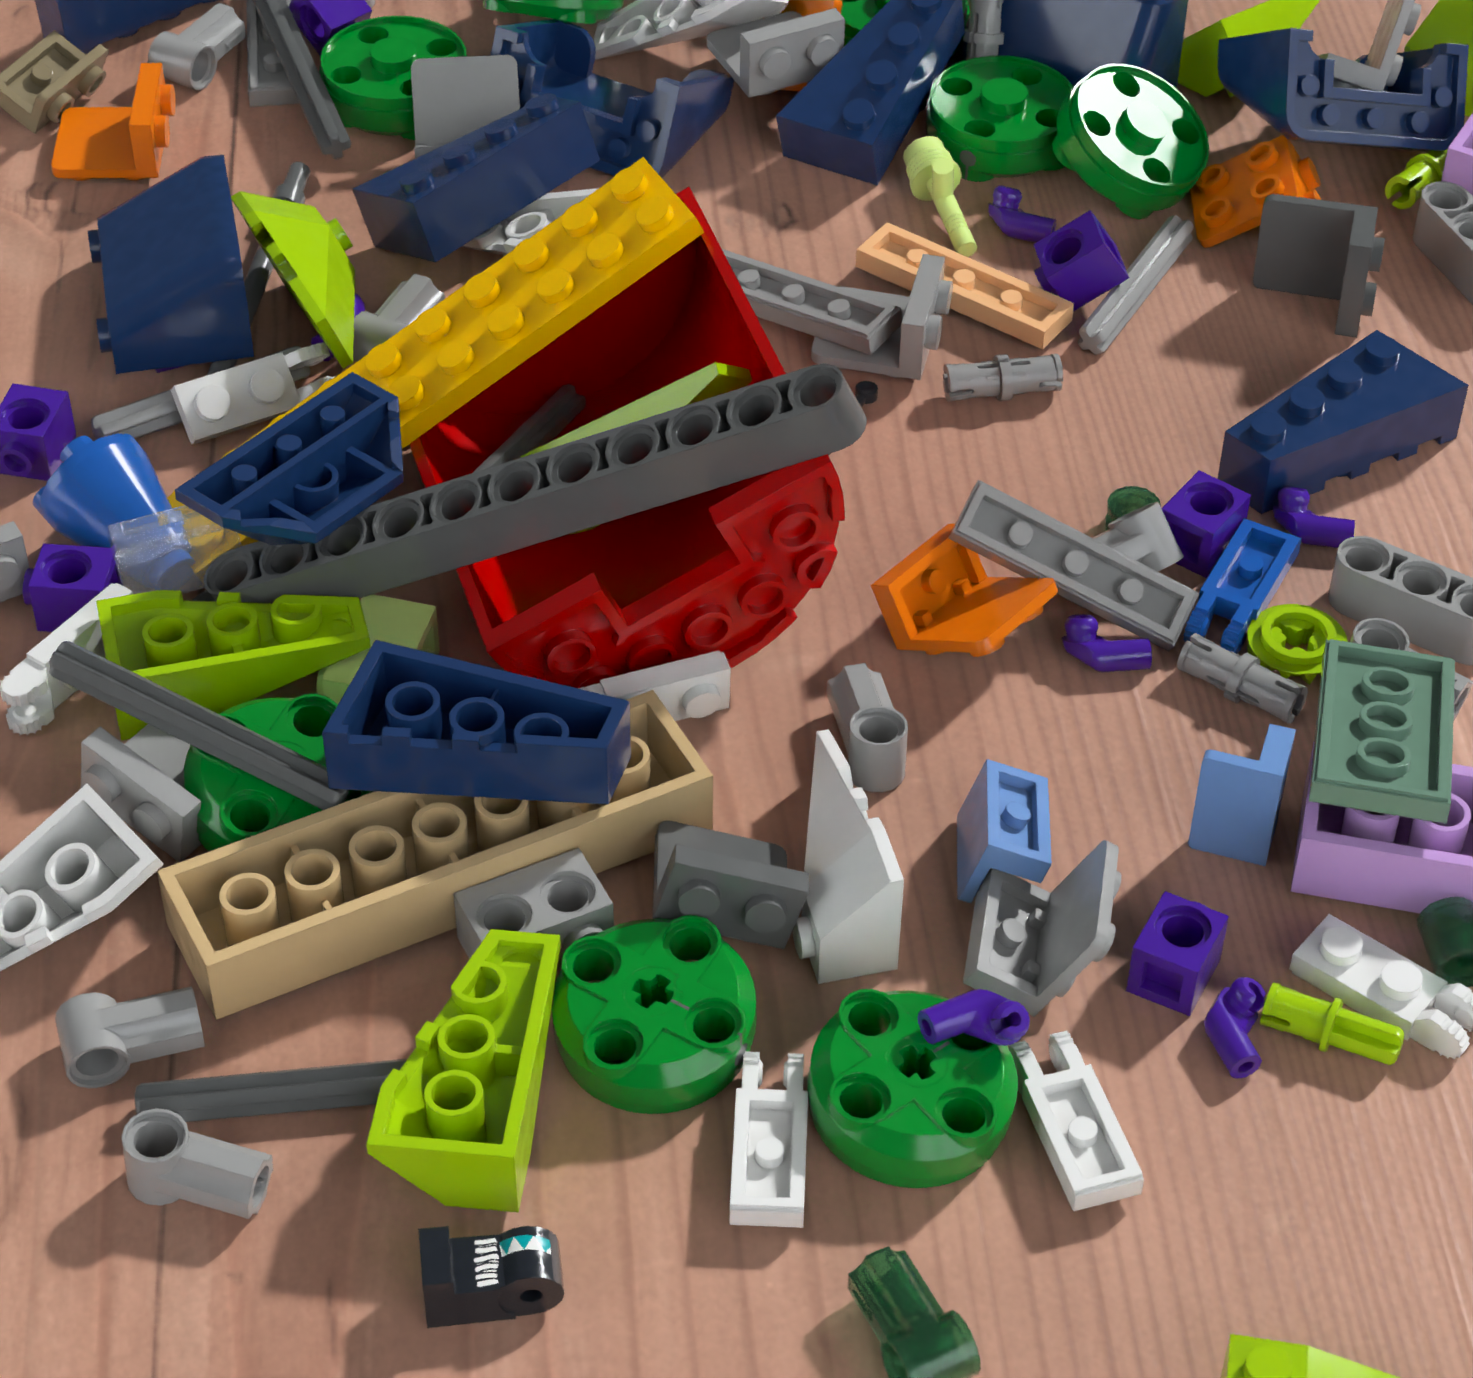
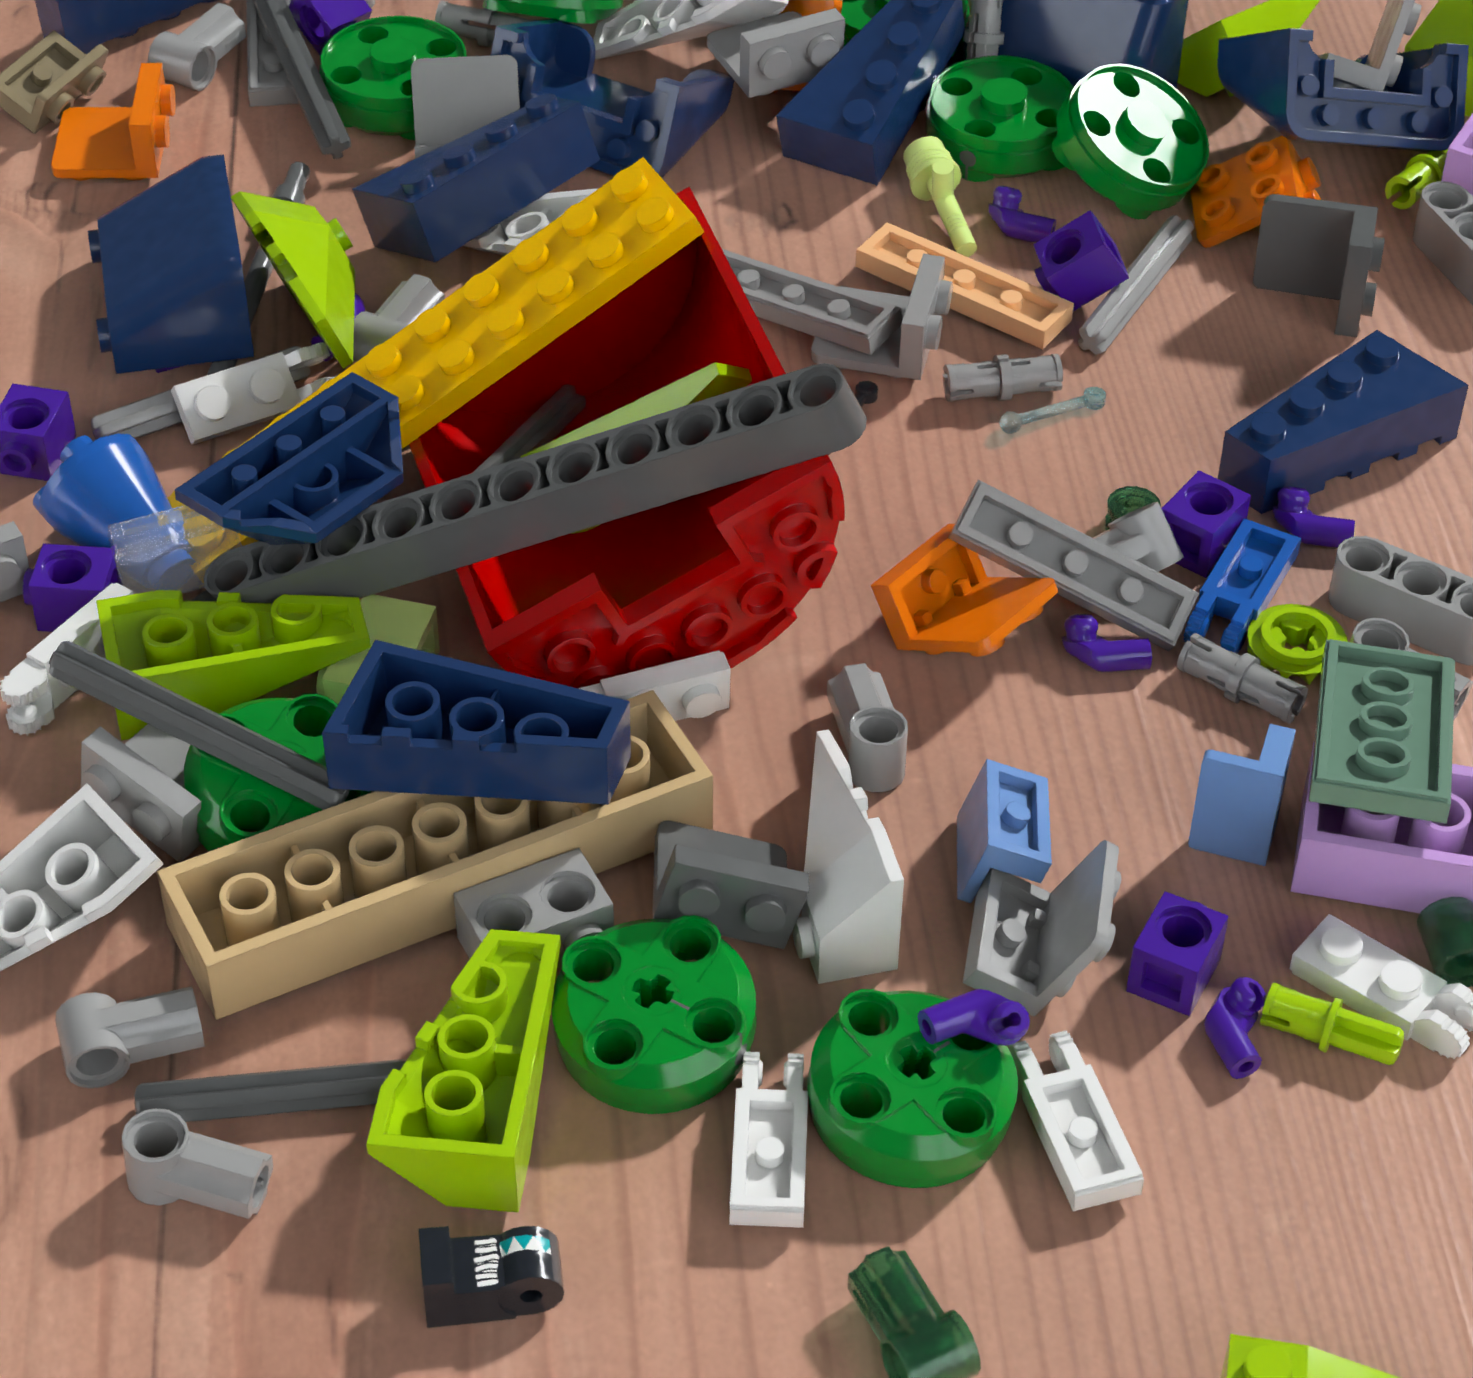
none -> light grey pin [435,0,540,47]
none -> clear light blue hinge [999,387,1106,434]

